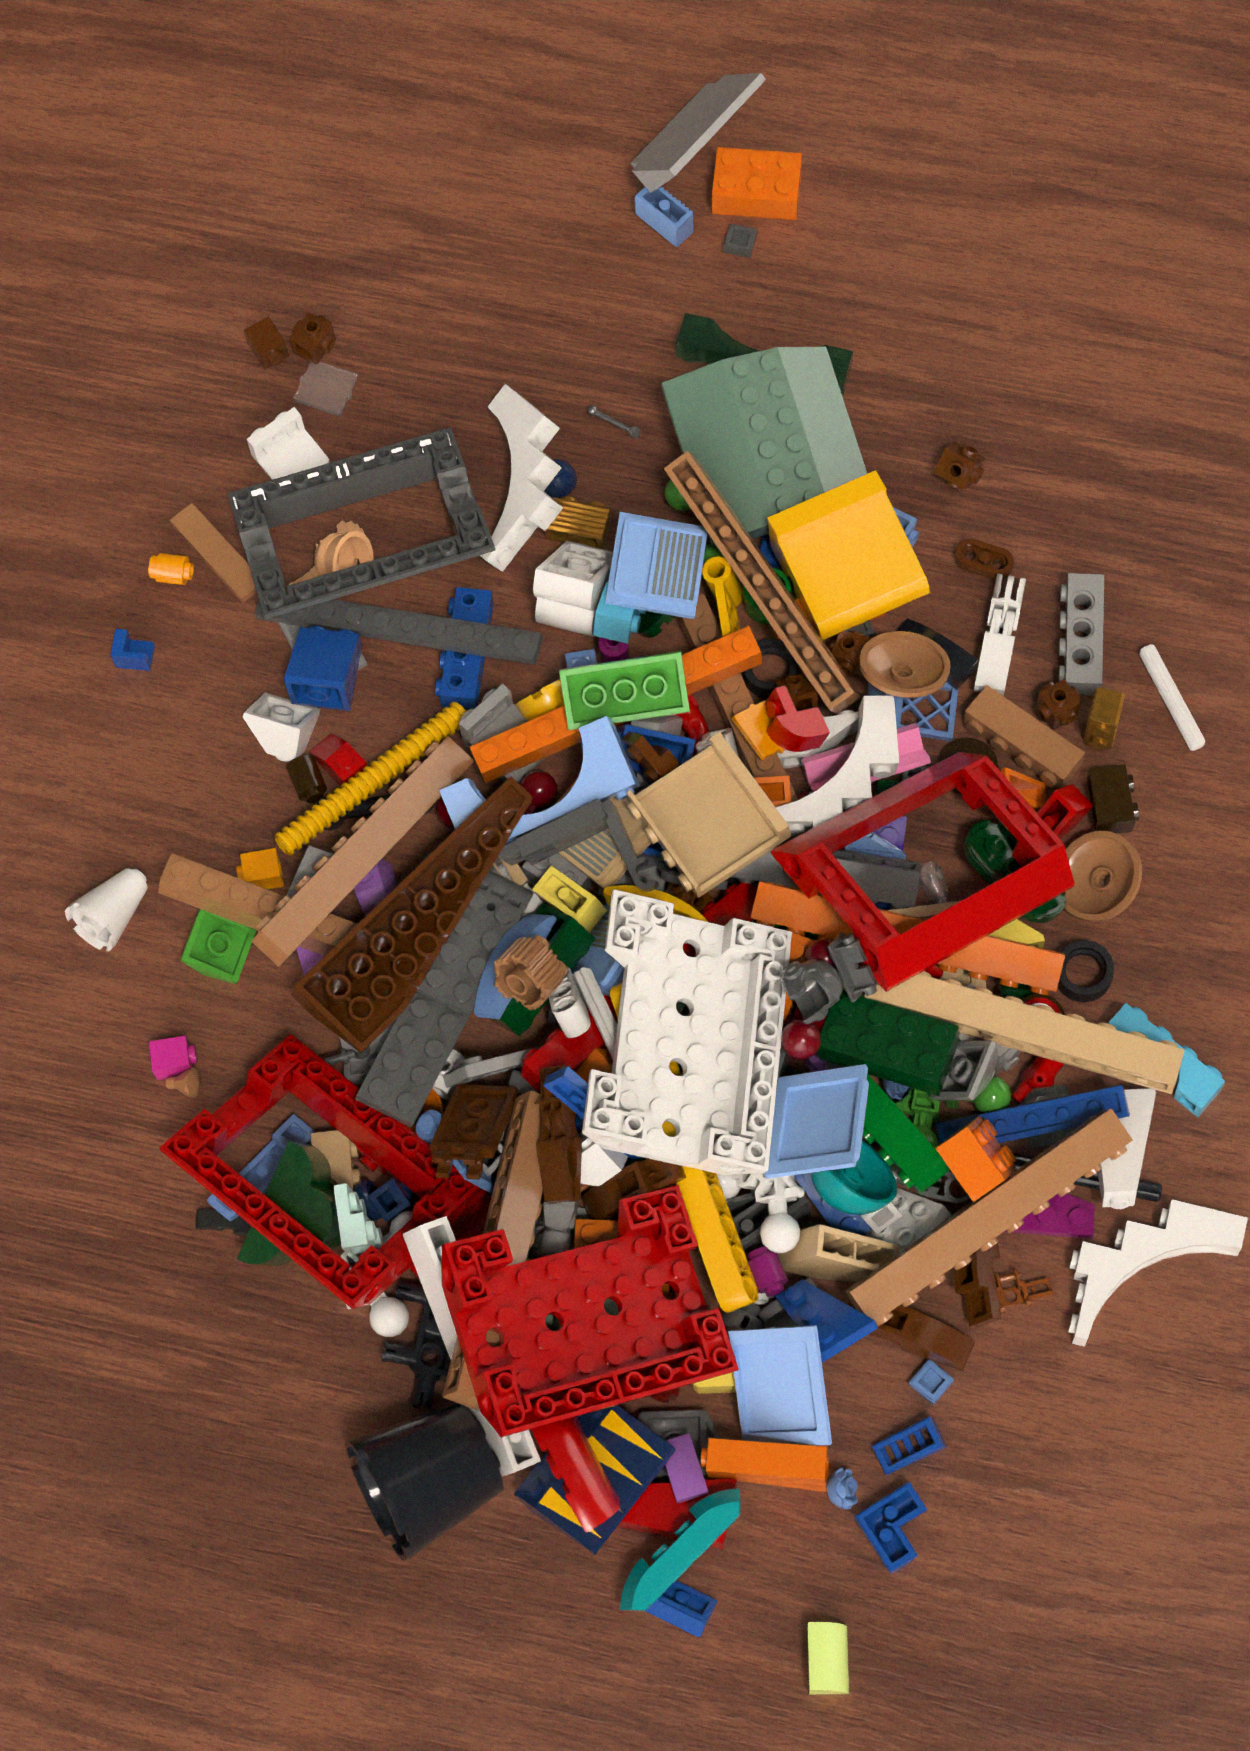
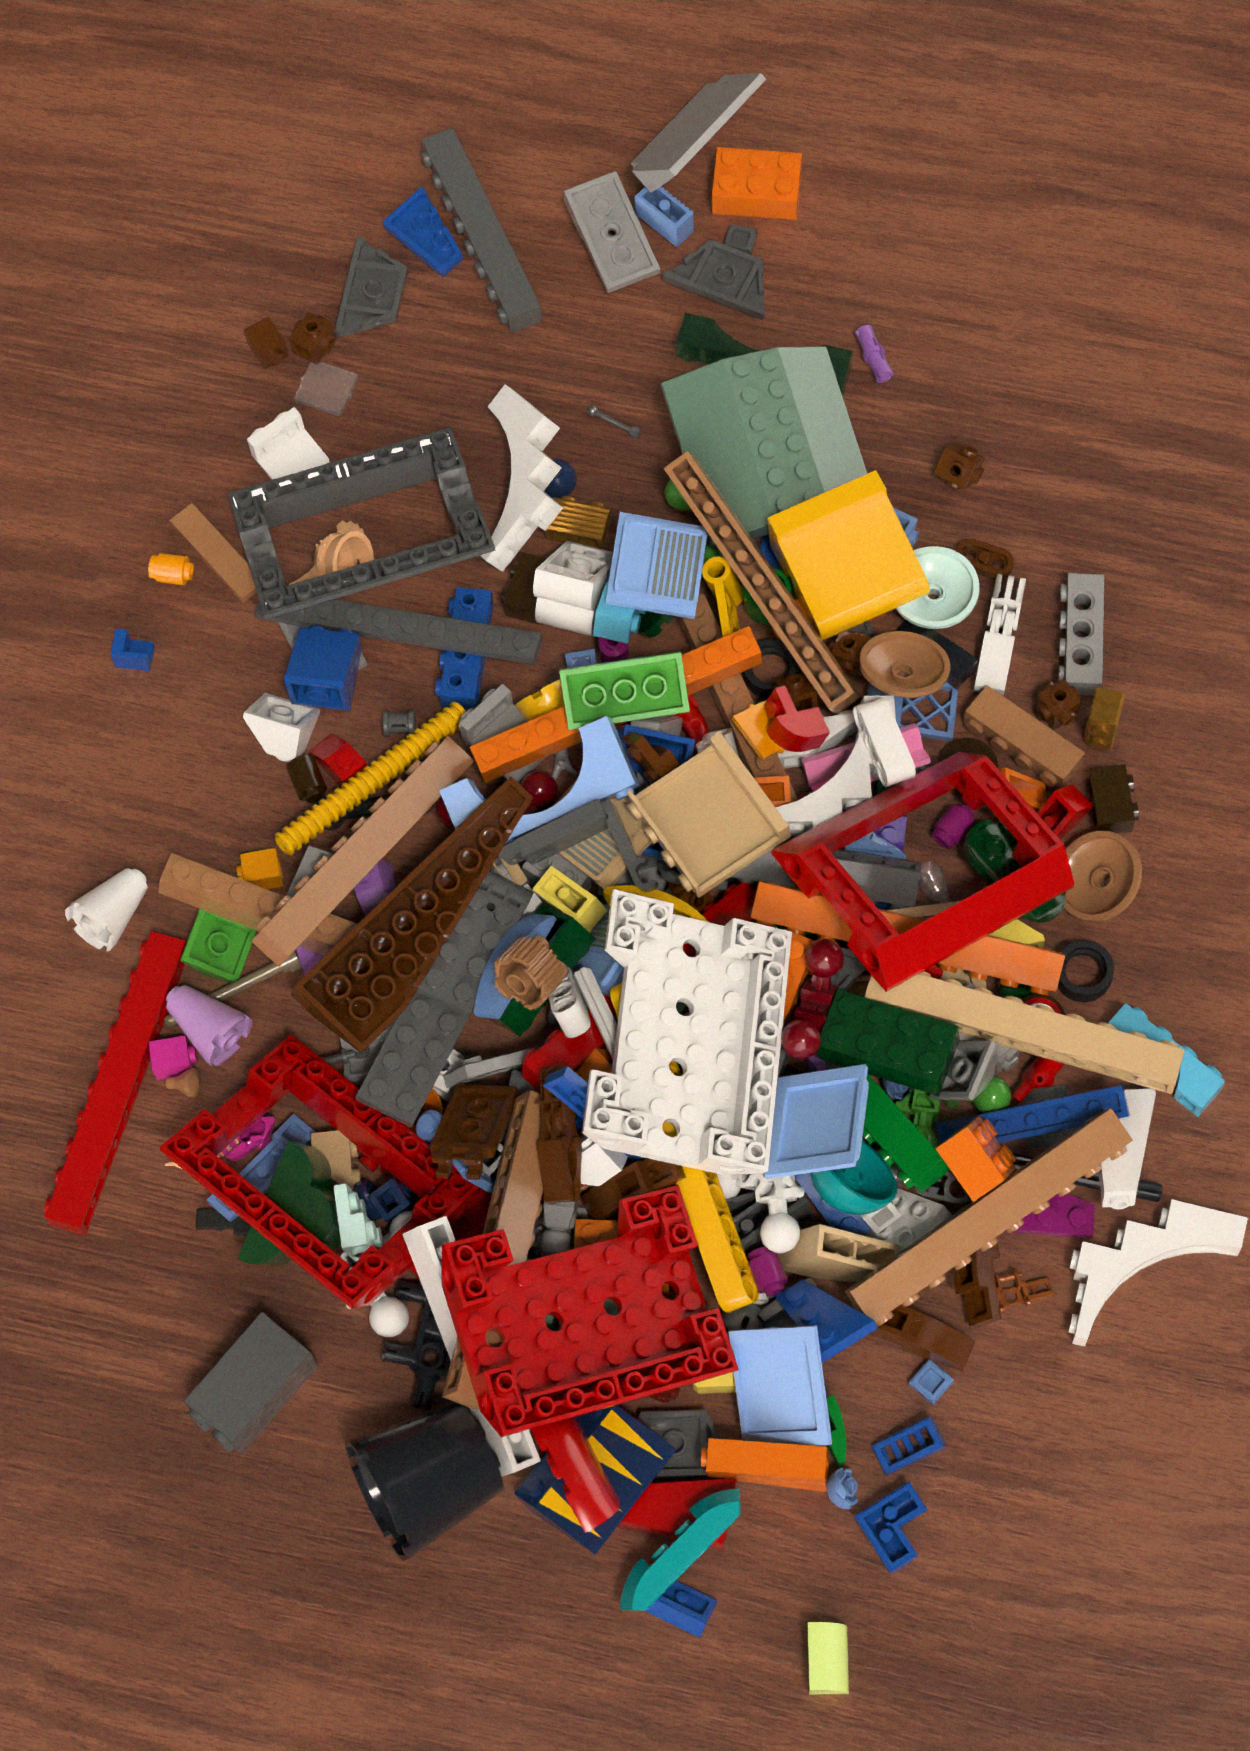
medium lavender slope [665,1433,708,1504] -> none
dark grey helmet [781,959,843,1024] -> none
dark grey hinge [827,932,878,1003] -> none
white axle [1139,644,1205,751] -> none
none -> red brick [43,931,186,1236]
none -> dark tan piece [164,951,302,1027]
none -> dark pink animal [165,1116,275,1169]
none -> lavender cone [166,985,252,1066]
none -> dark grey brick [184,1312,318,1455]
none -> dark grey wing [334,236,408,337]
none -> blue wing [382,186,463,277]
none -> dark grey bush [383,710,416,737]
none -> dark grey brick [420,127,542,333]
none -> dark brown brick [501,552,547,625]
none -> light grey bar [551,748,578,780]
none -> light grey piece [564,171,660,294]
none -> dark grey wing [663,239,765,320]
none -> green slope [826,1394,846,1469]
none -> white beam [853,698,916,787]
none -> medium lavender pin [854,325,894,383]
none -> light aqua dish [896,546,979,629]
none -> magenta brick [931,804,975,850]

